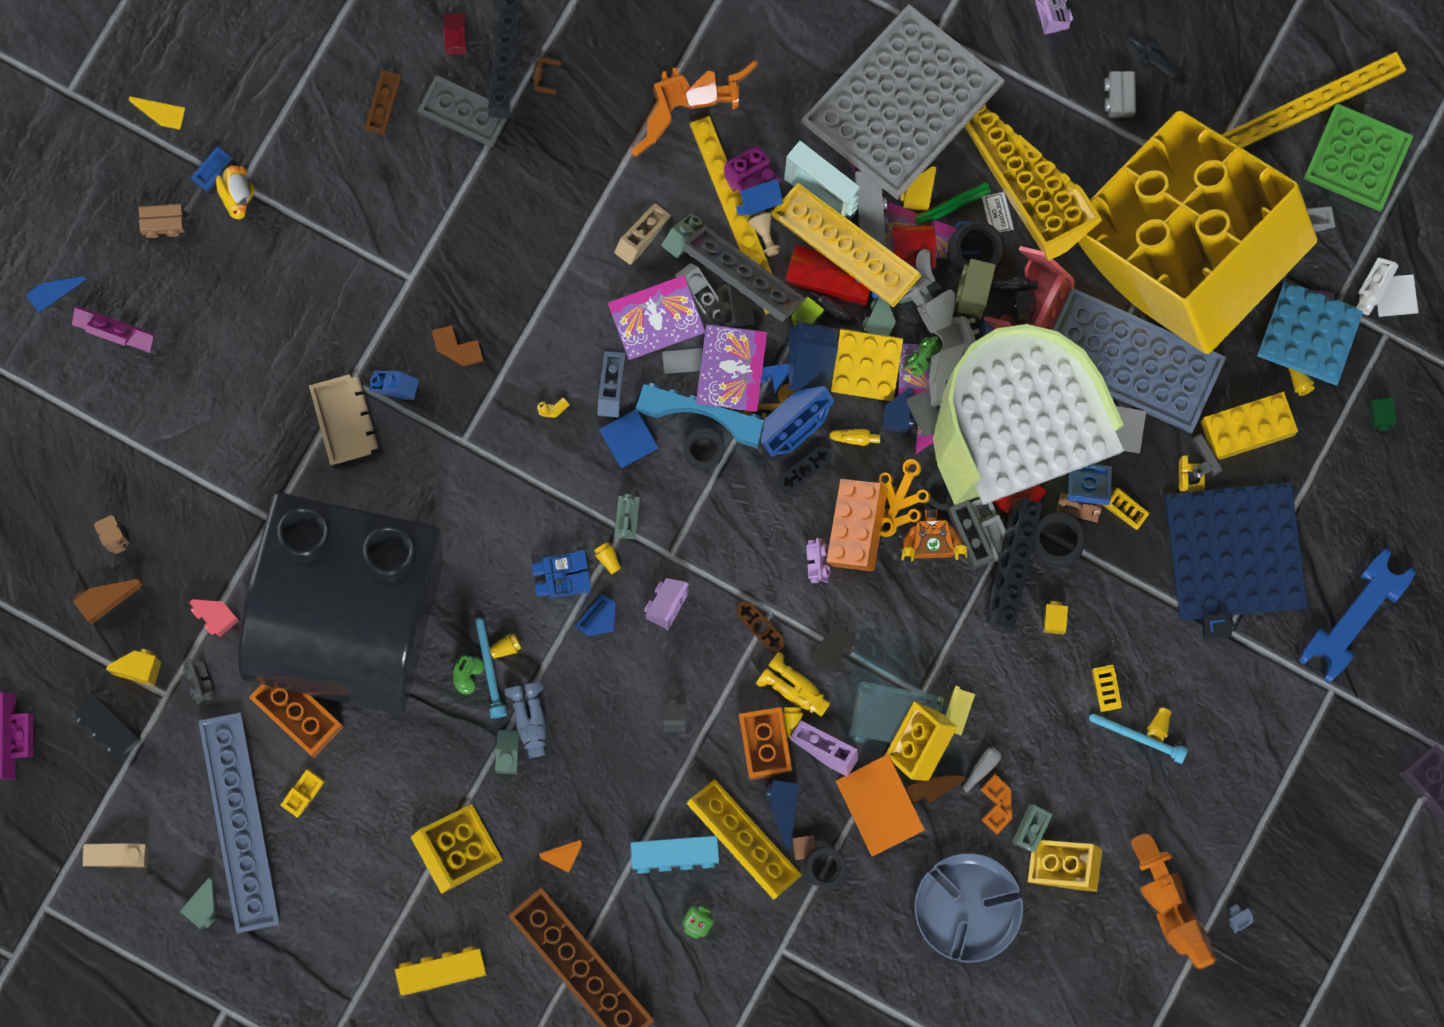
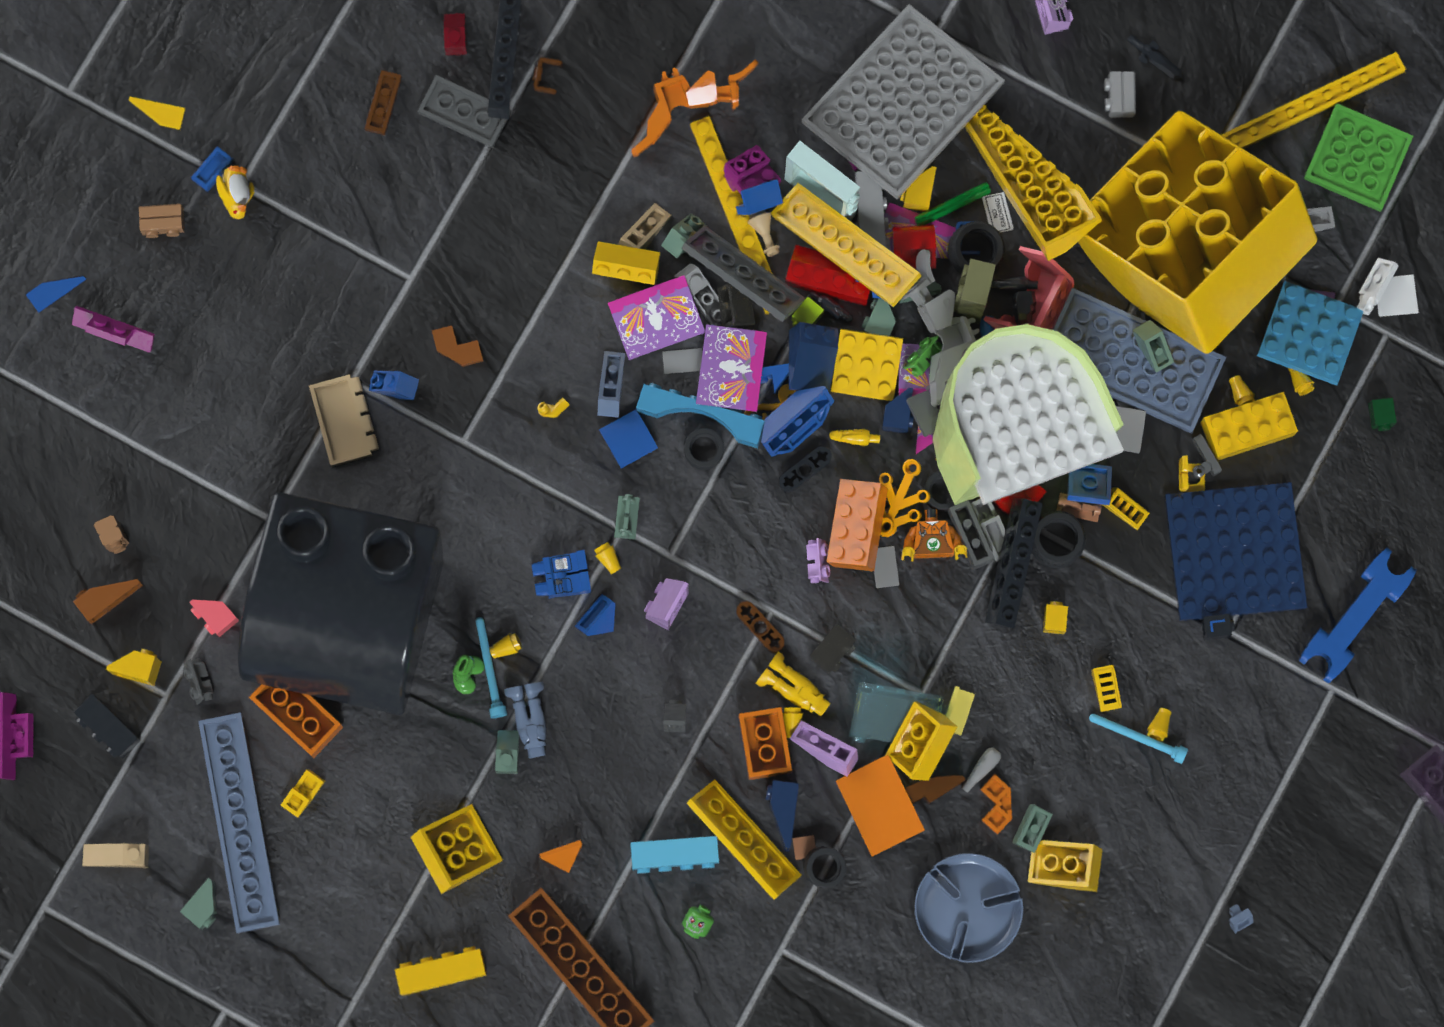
orange piece [1131,834,1216,968] -> none
none -> yellow slope [592,241,660,285]
none -> light grey sticker [874,546,899,588]
none -> sand green slope [1133,320,1174,373]
none -> yellow cone [1229,375,1255,406]

